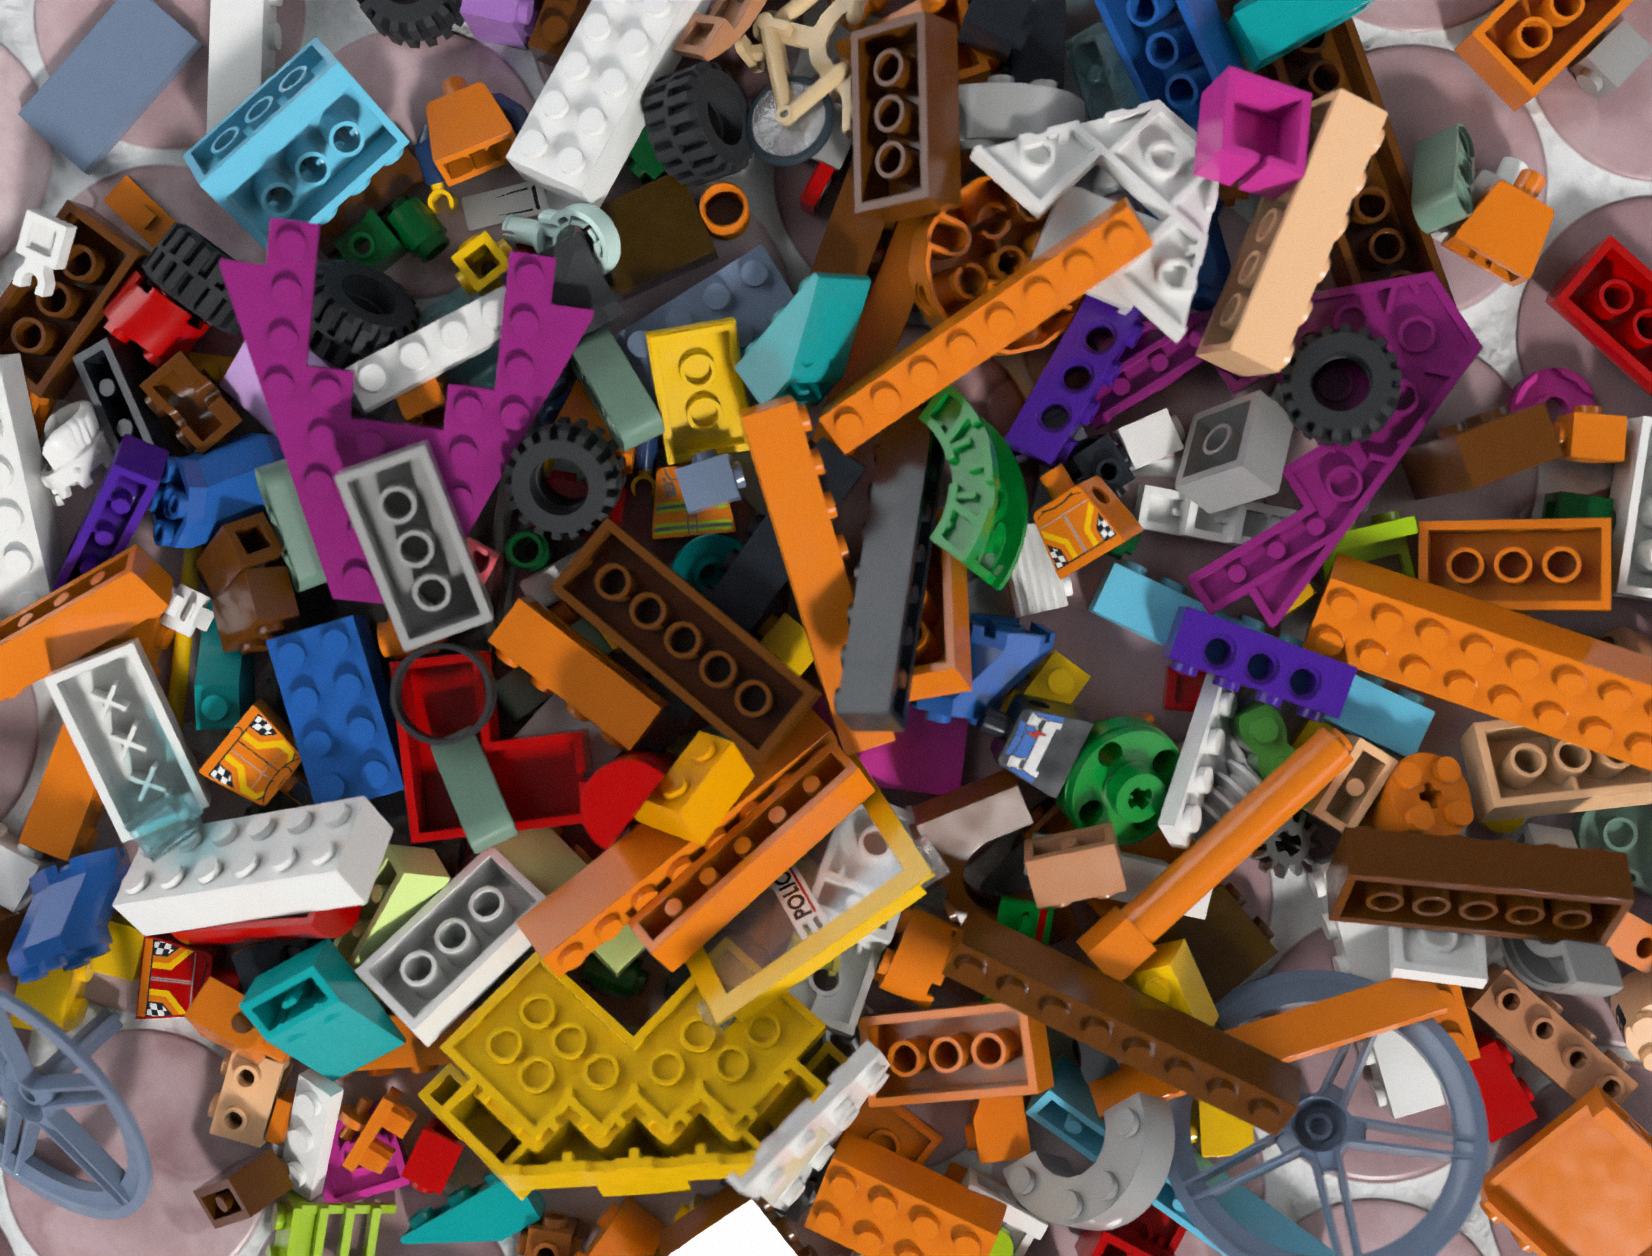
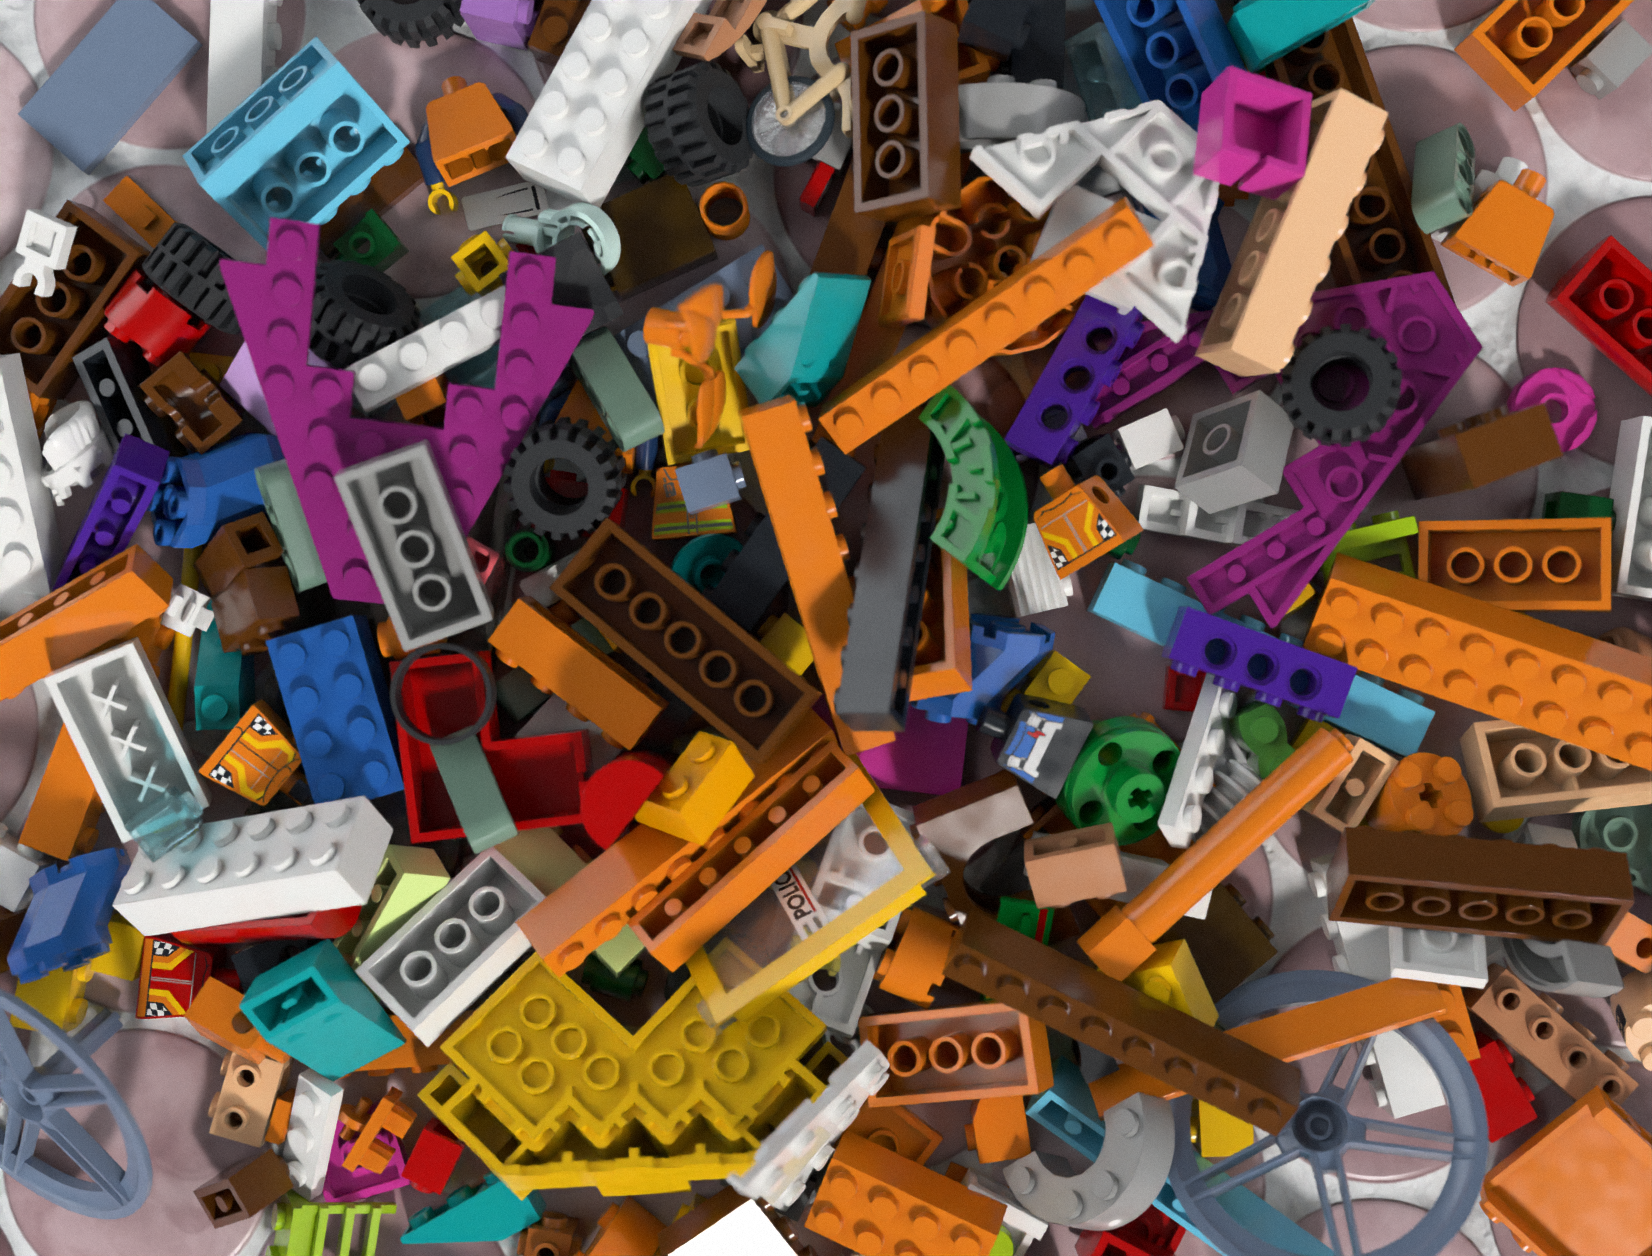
dark green brick [386,195,451,263] -> none
dark grey gear [1249,809,1322,879] -> none
orange brick [1553,405,1628,464] -> none
none -> orange plant [643,250,777,449]
none -> orange tile [878,225,936,329]

